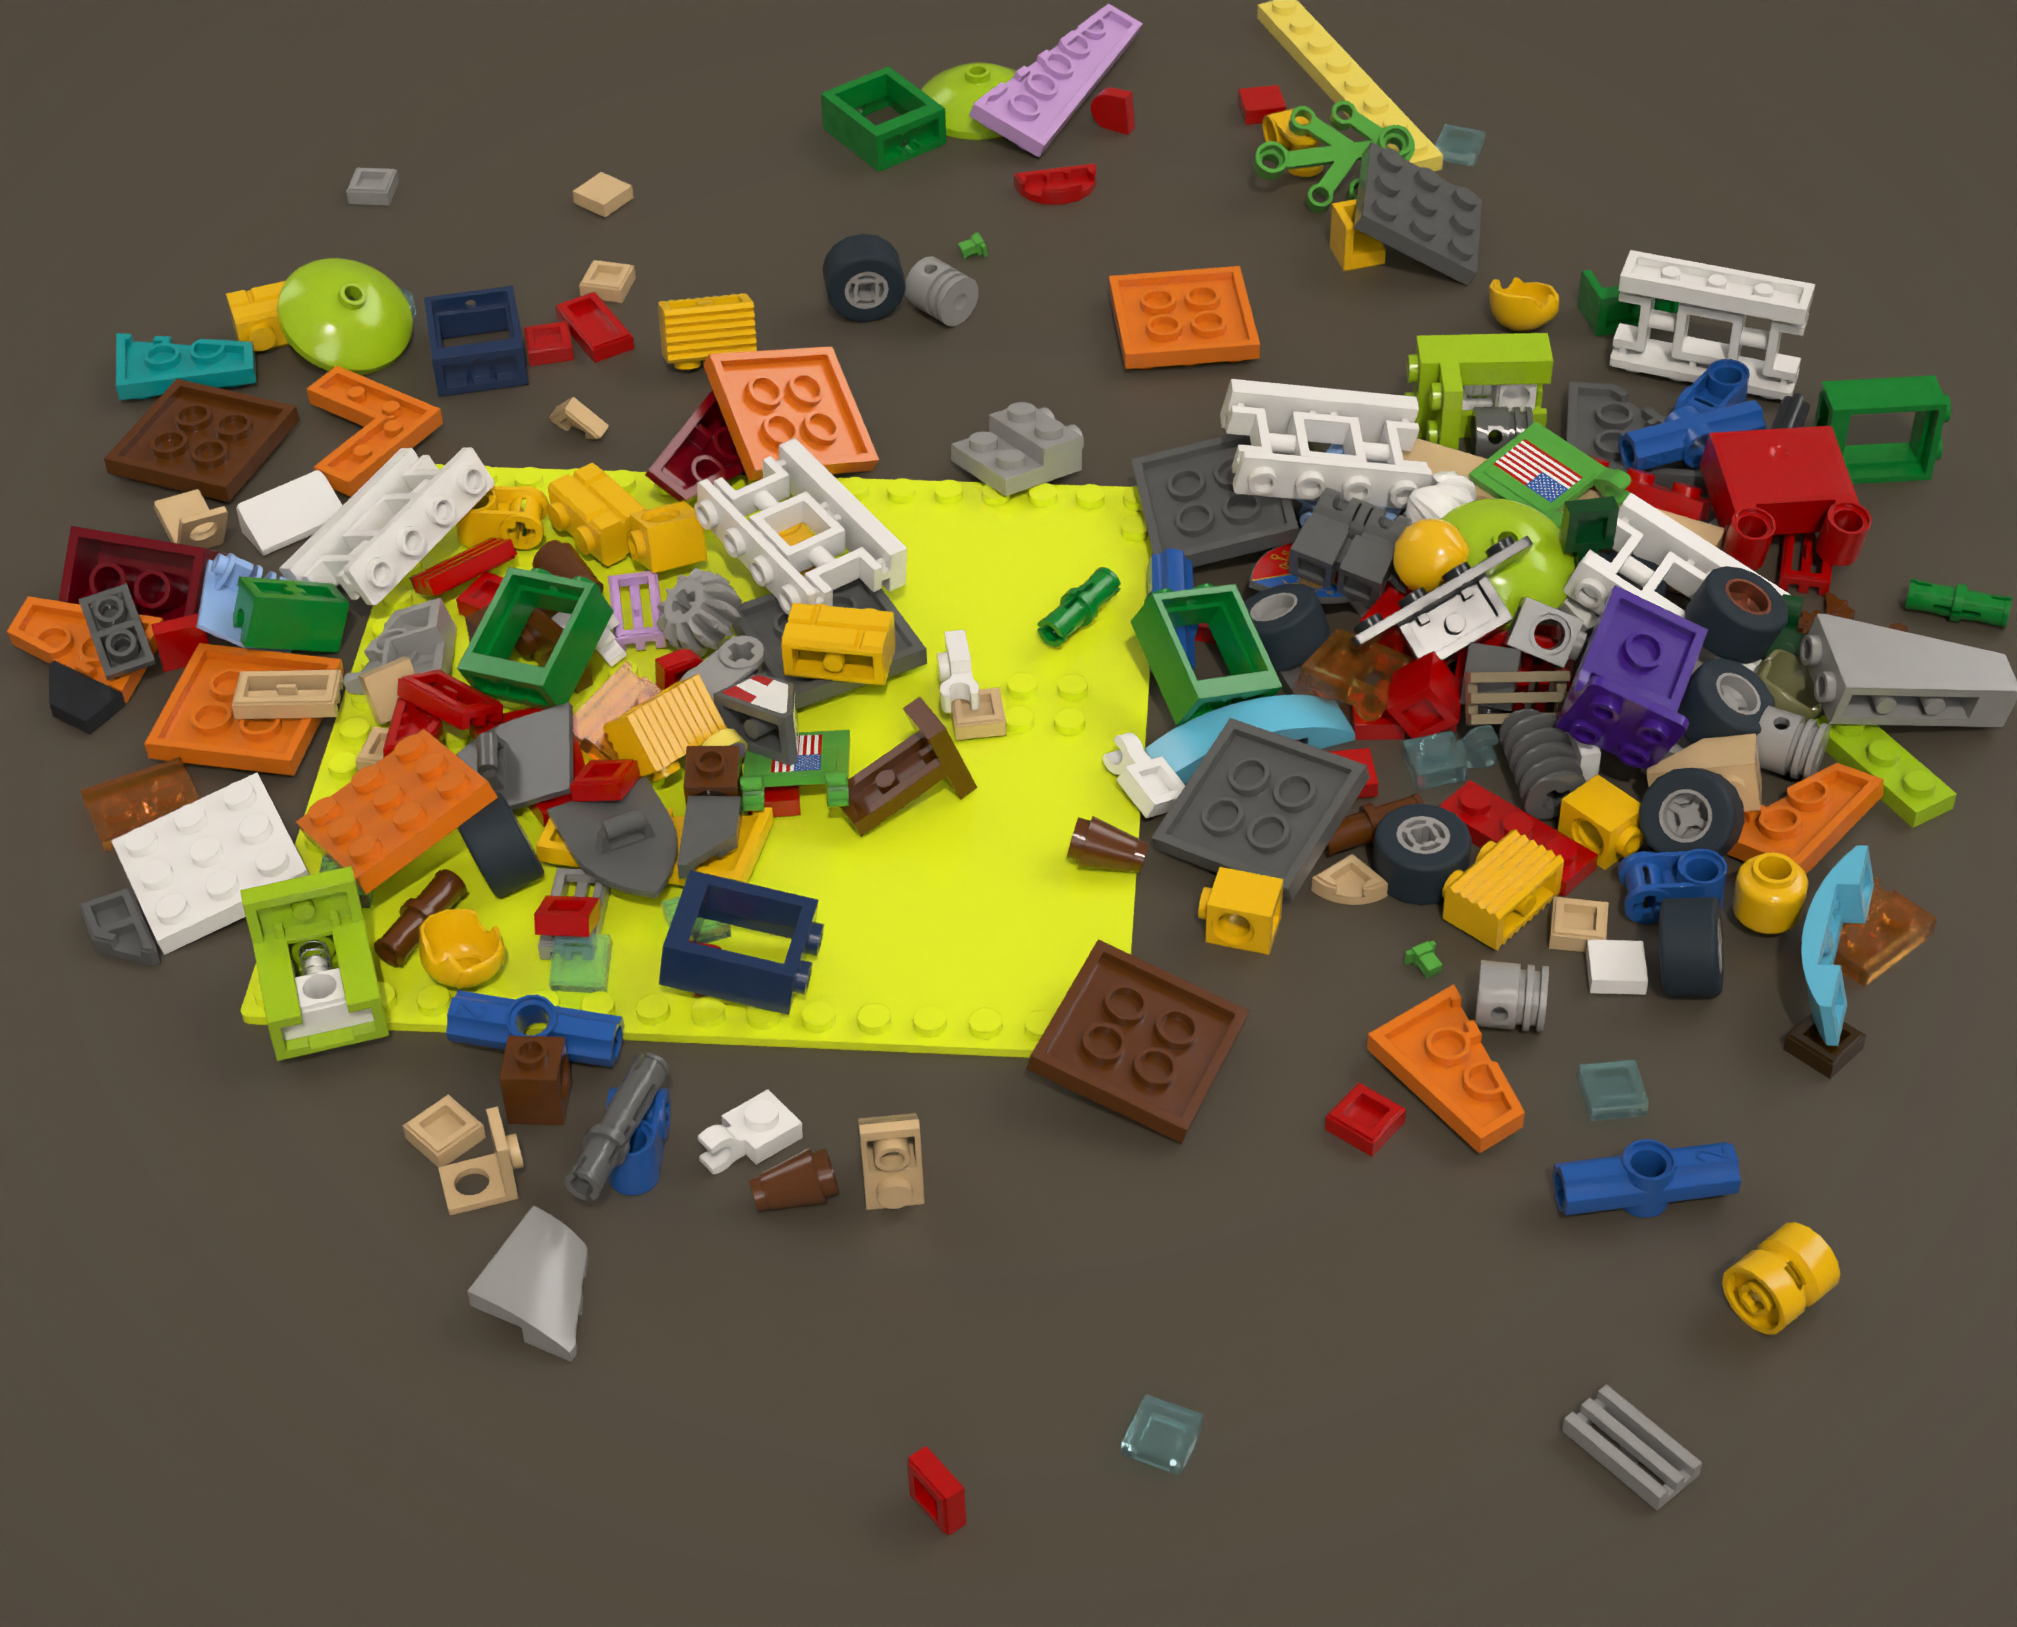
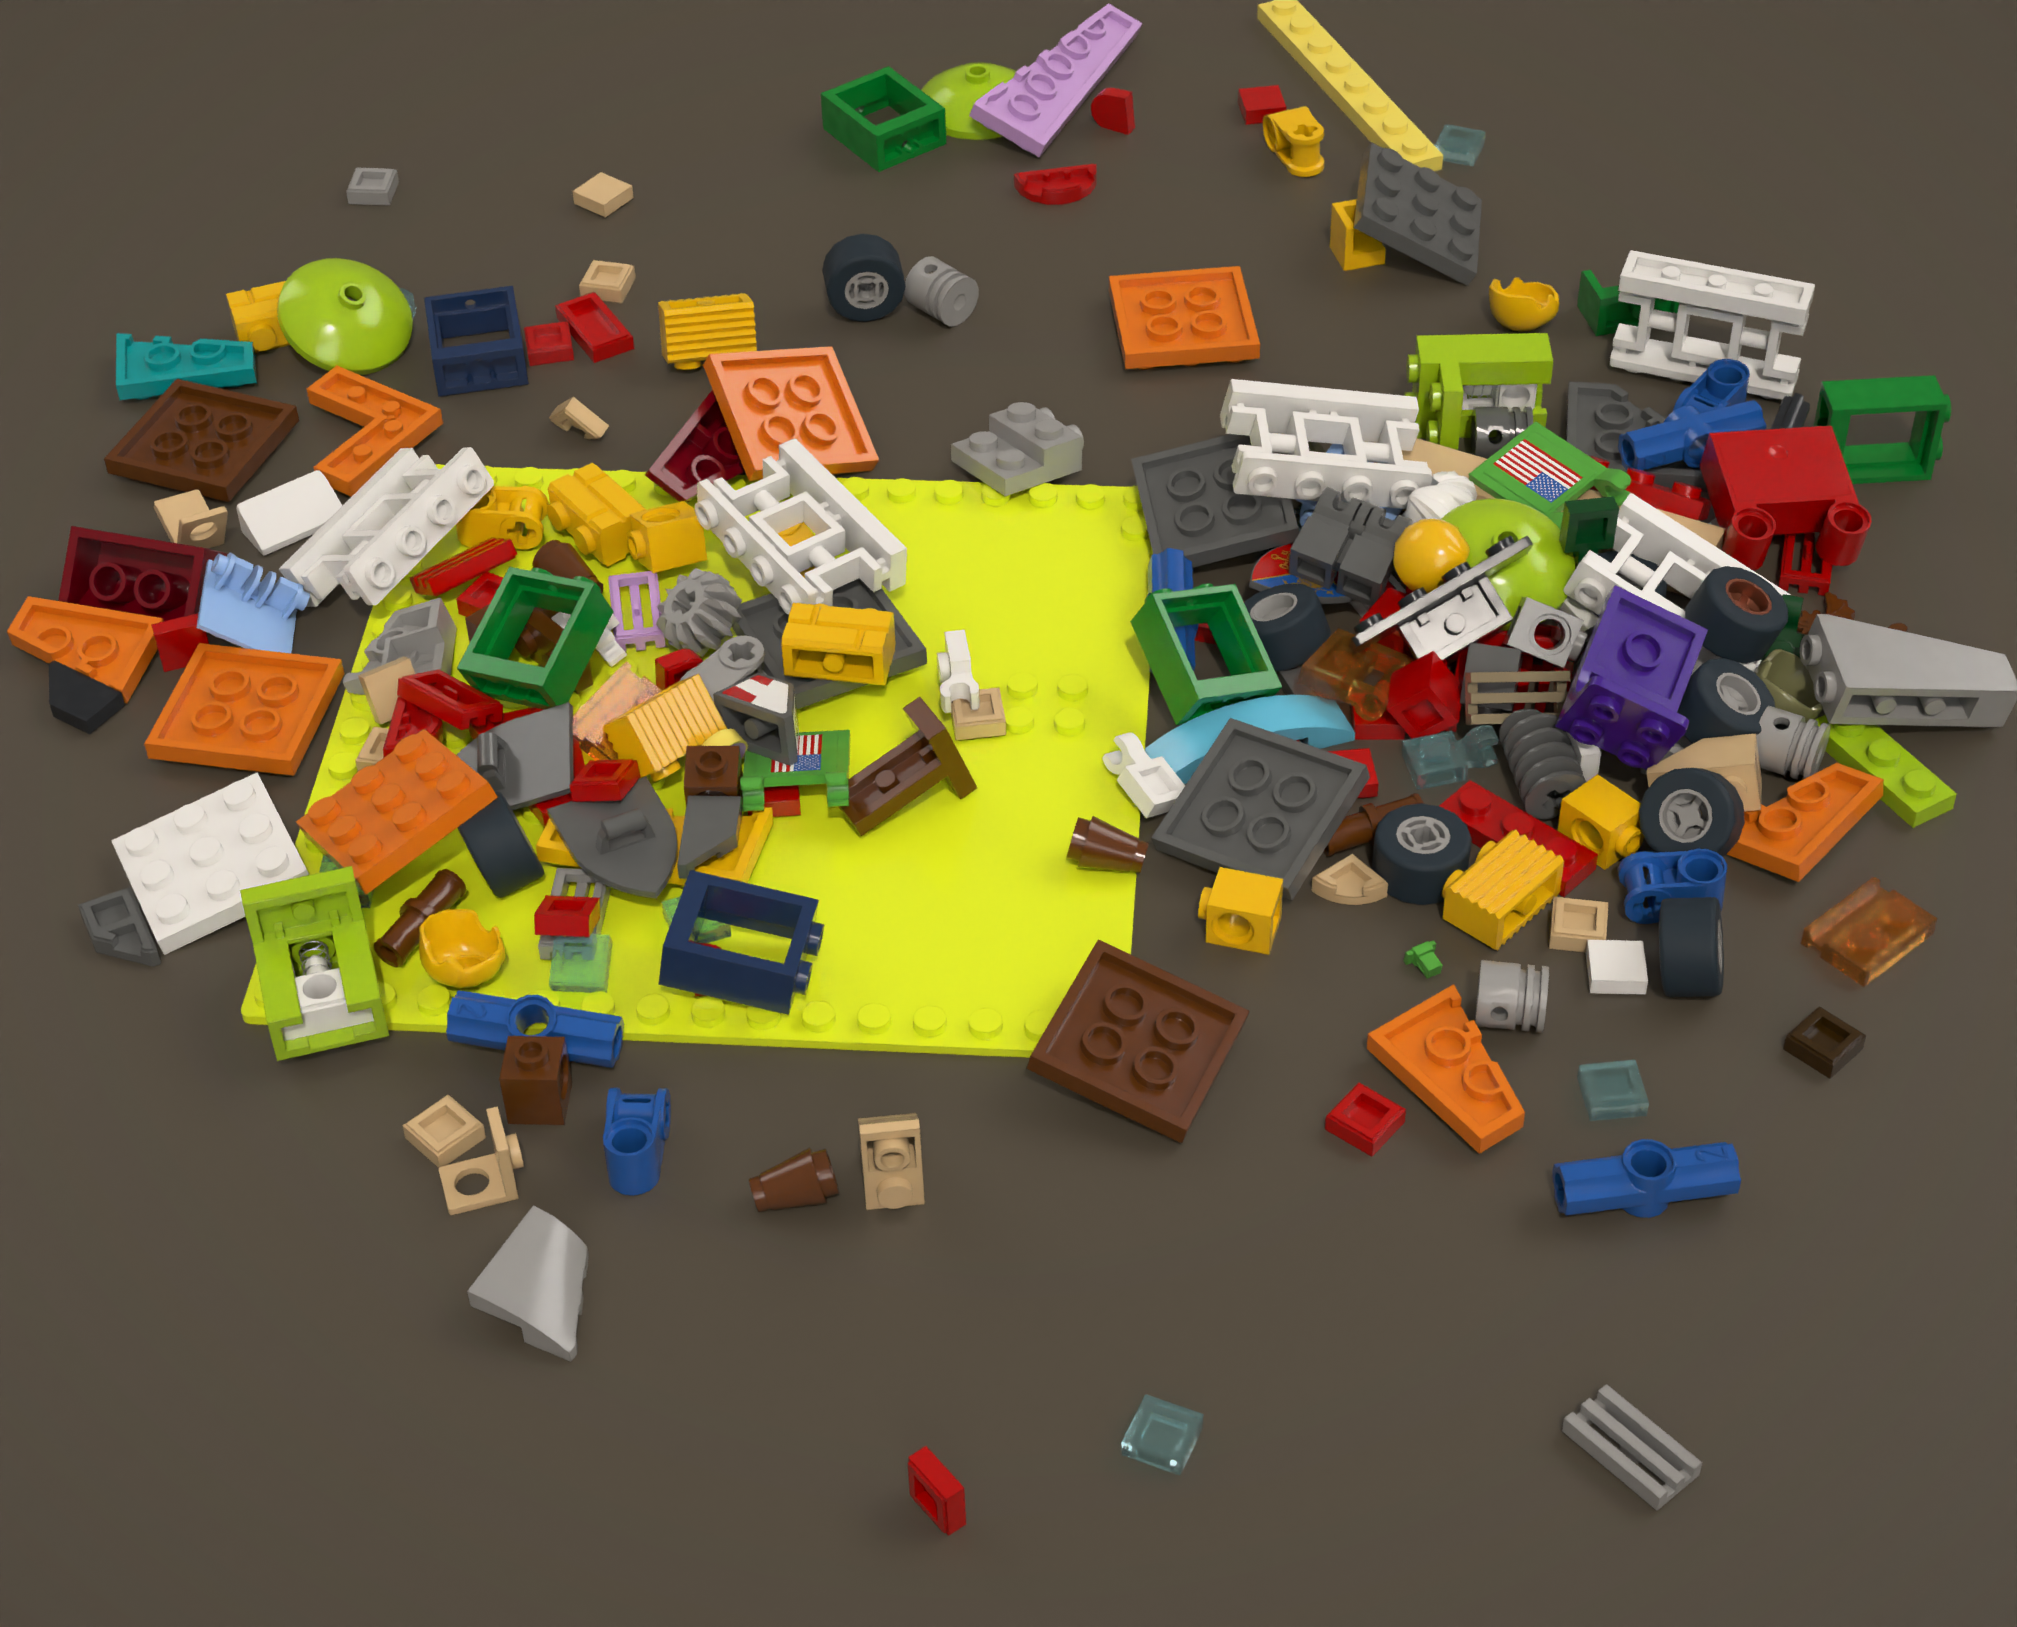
dark grey slope [78,583,156,680] -> none
clear orange plate [80,757,200,852] -> none
tan tile [232,670,344,719] -> none
green hinge [233,576,350,653] -> none
dark grey pin [564,1052,670,1200] -> none
white plate [698,1089,803,1174] -> none
bright green piece [958,232,988,259] -> none
green pin [1037,567,1121,647] -> none
bright green plant [1253,100,1415,213] -> none
yellow wheel [1722,1222,1841,1335] -> none
yellow head [1731,852,1809,934] -> none
medium azure slope [1801,845,1874,1046] -> none
green pin [1905,578,2013,628] -> none

